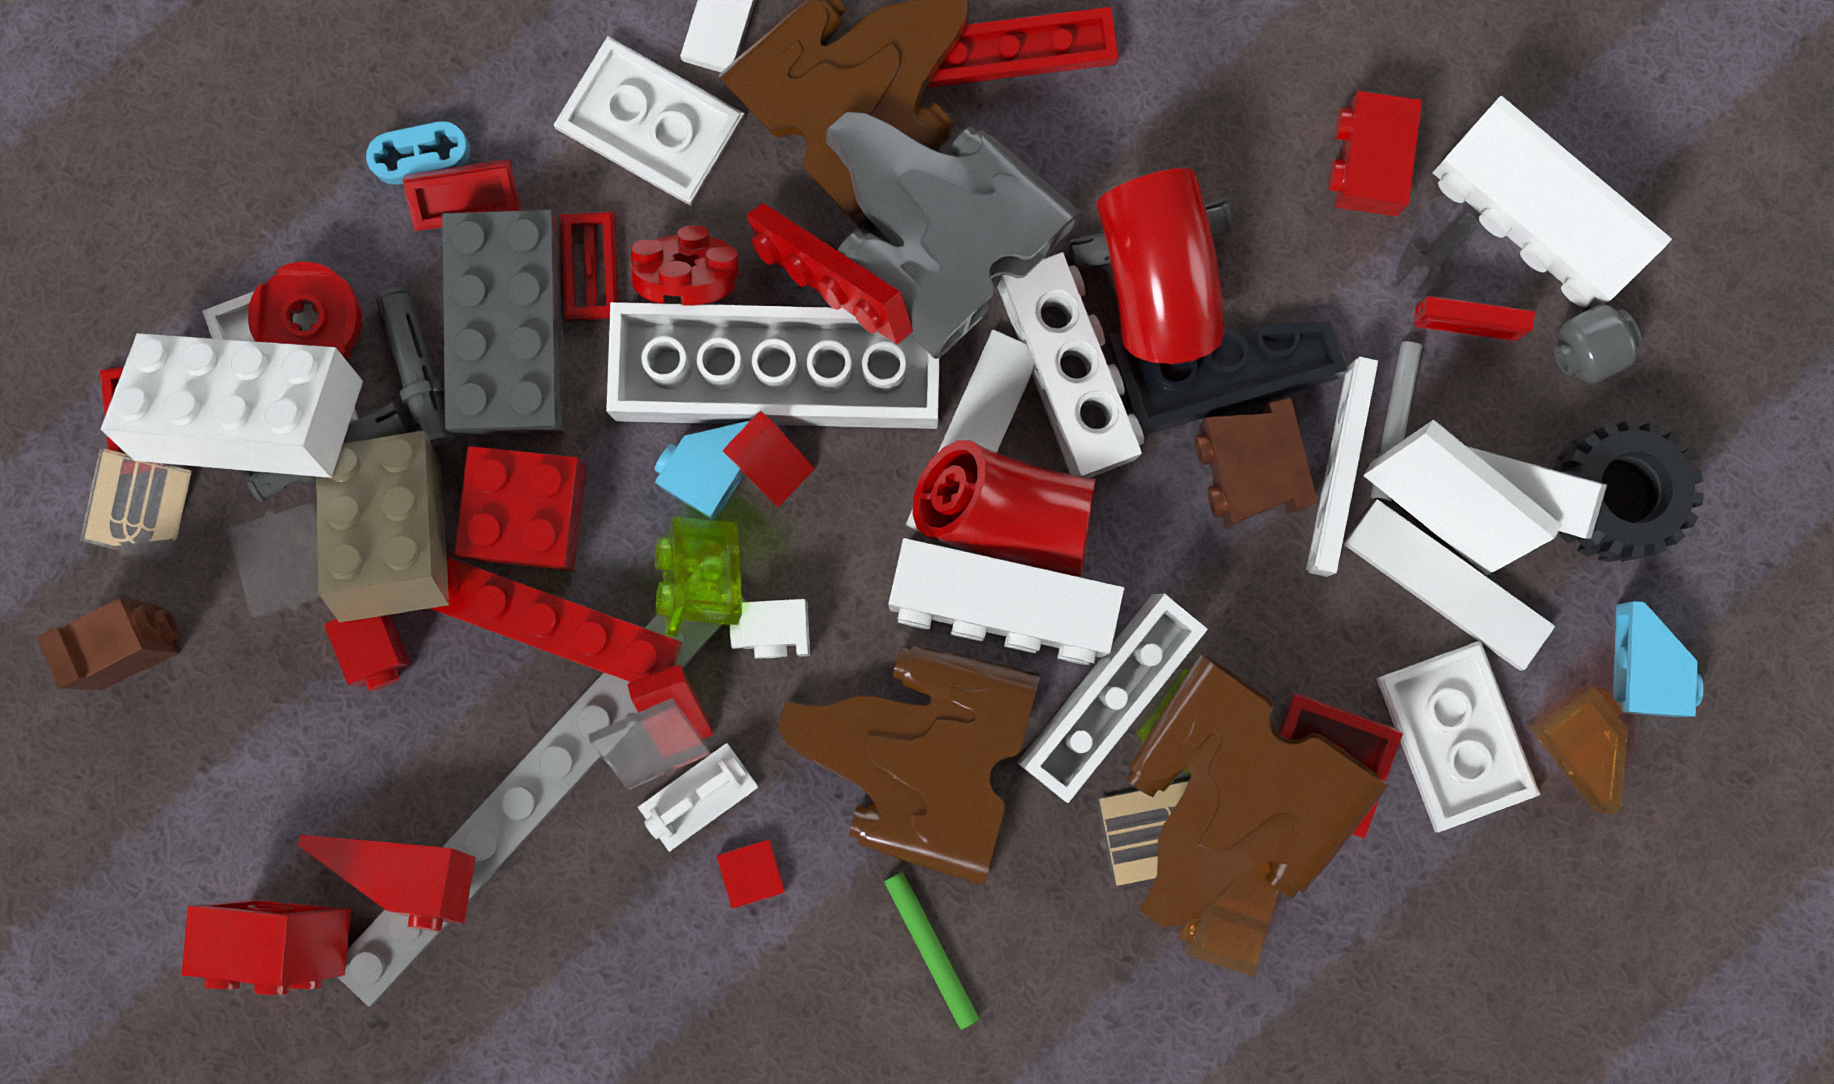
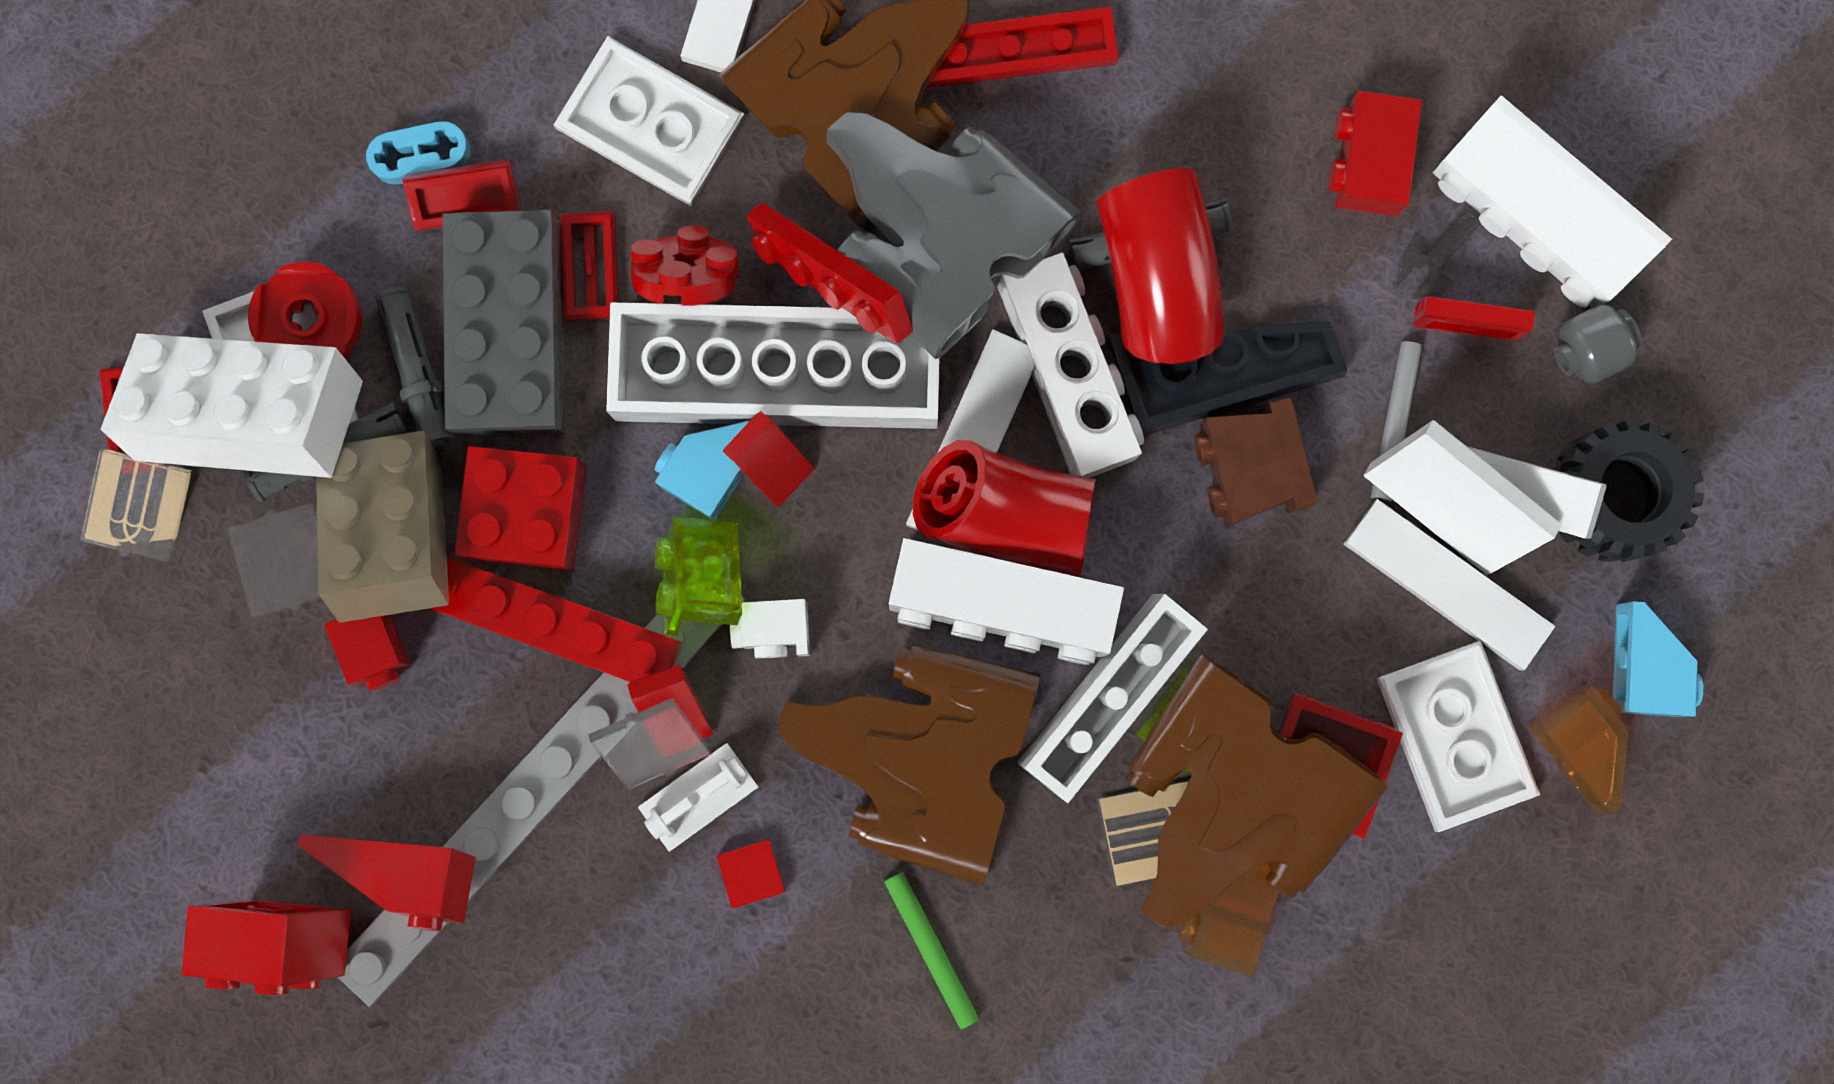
copper hips [36,598,180,691] -> none
white tile [1306,357,1378,577] -> none

